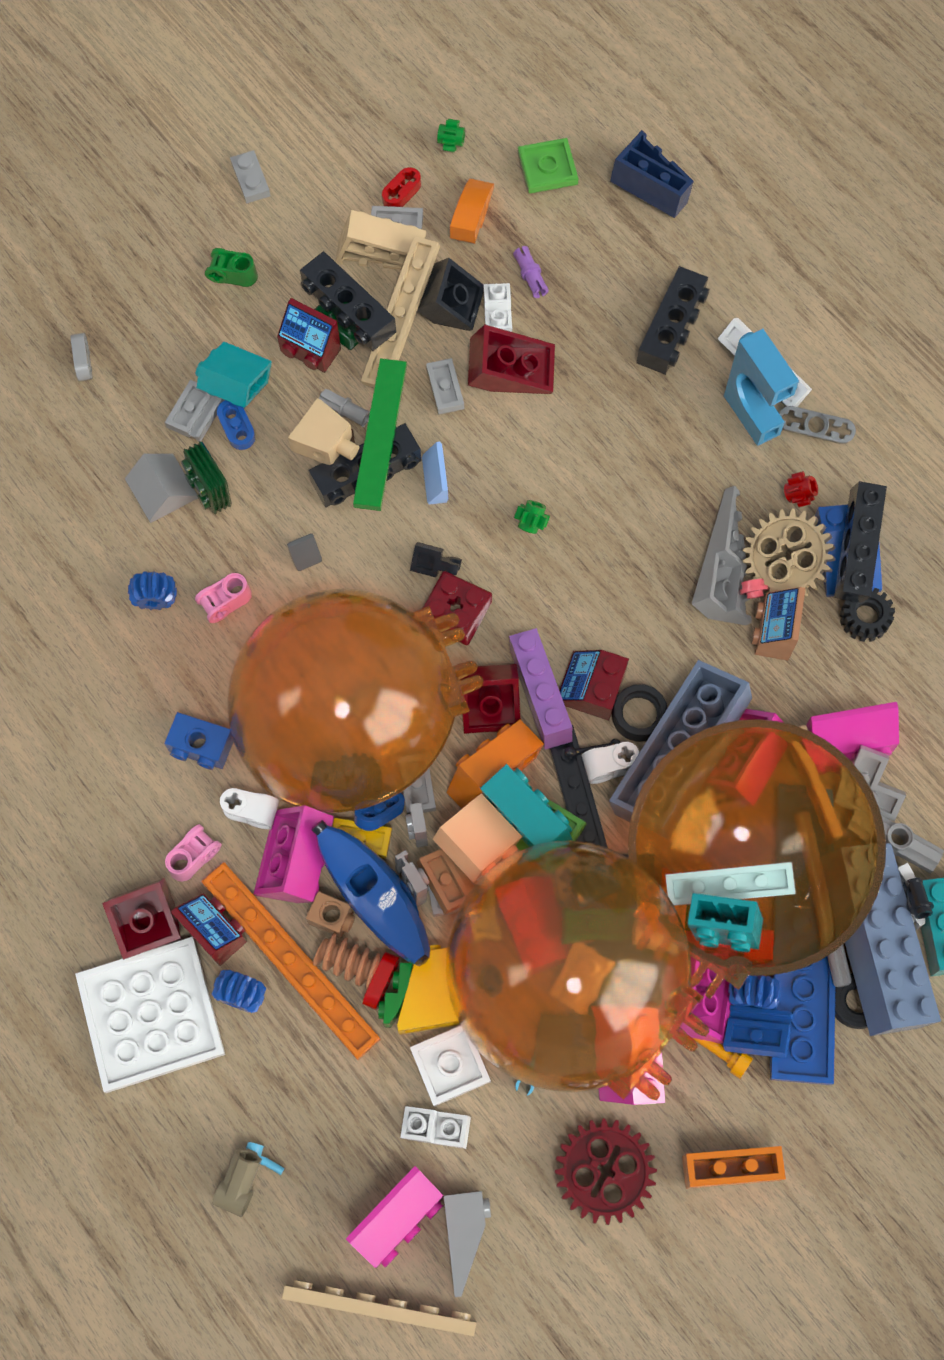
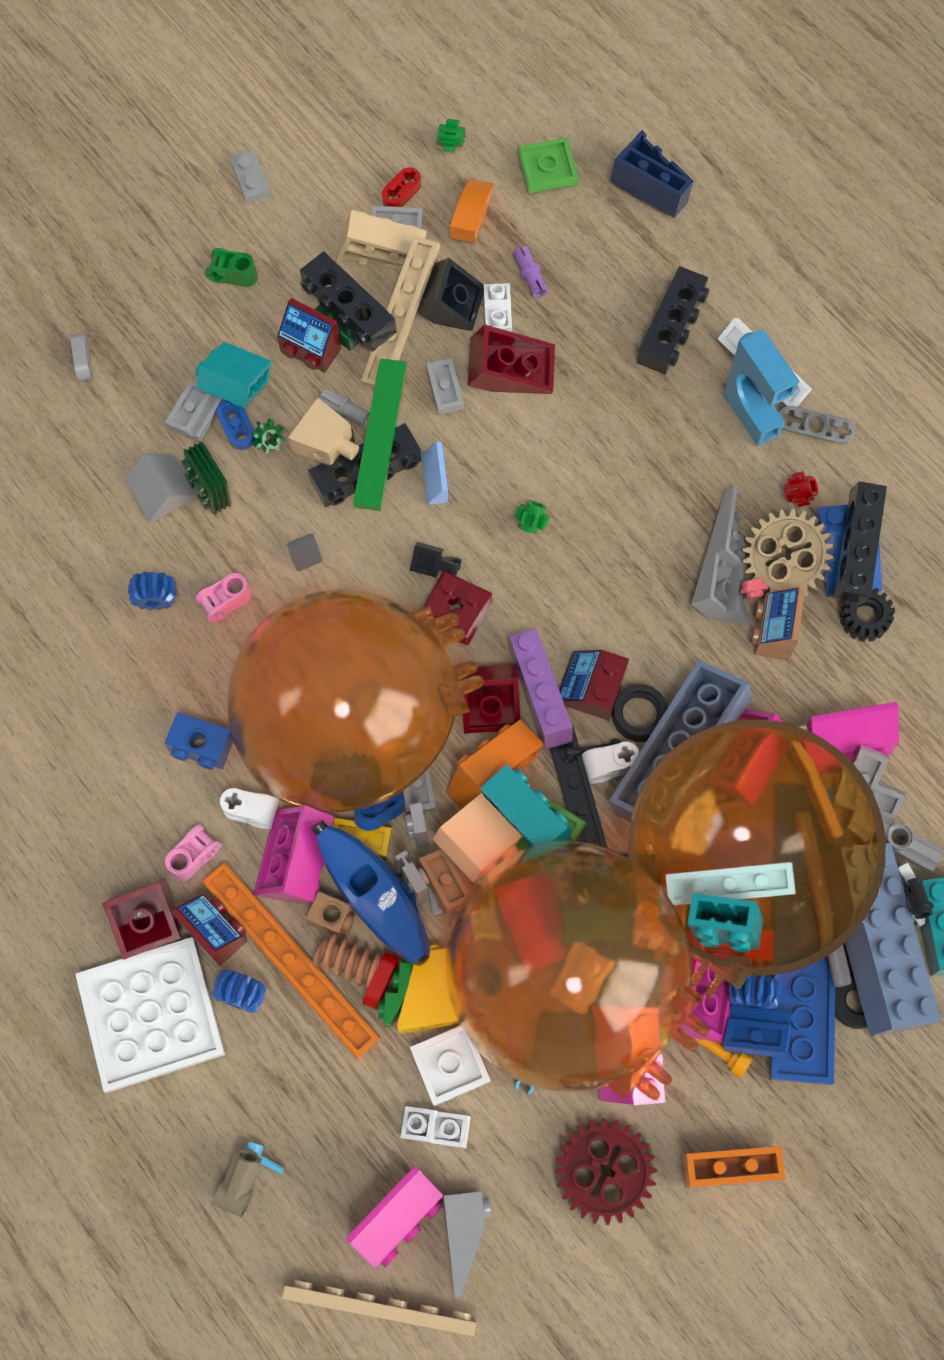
none -> green gear [250,418,286,454]

